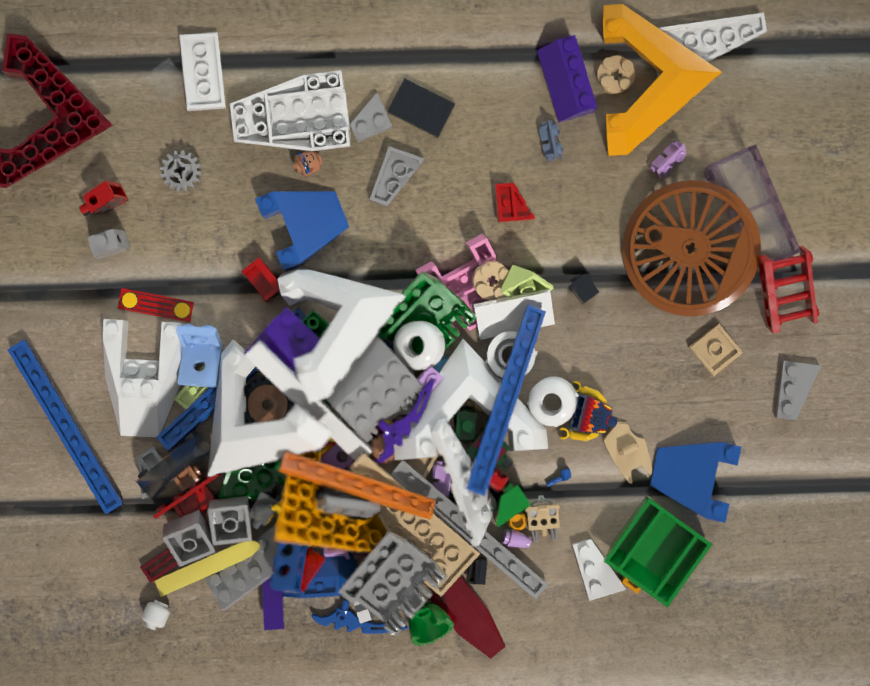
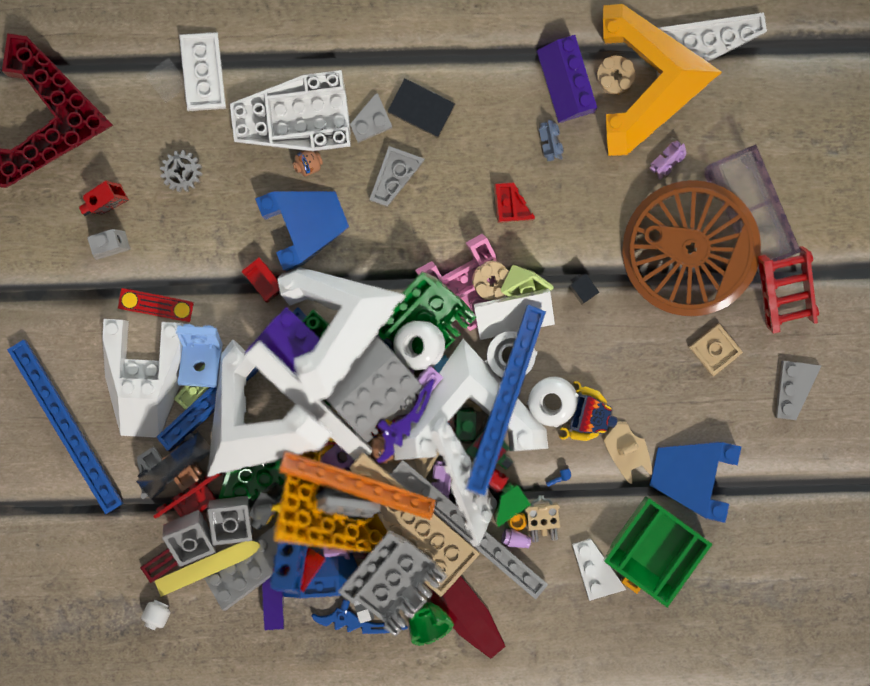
nougat wheel [244,377,296,425] -> none
black piece [466,558,488,585] -> none

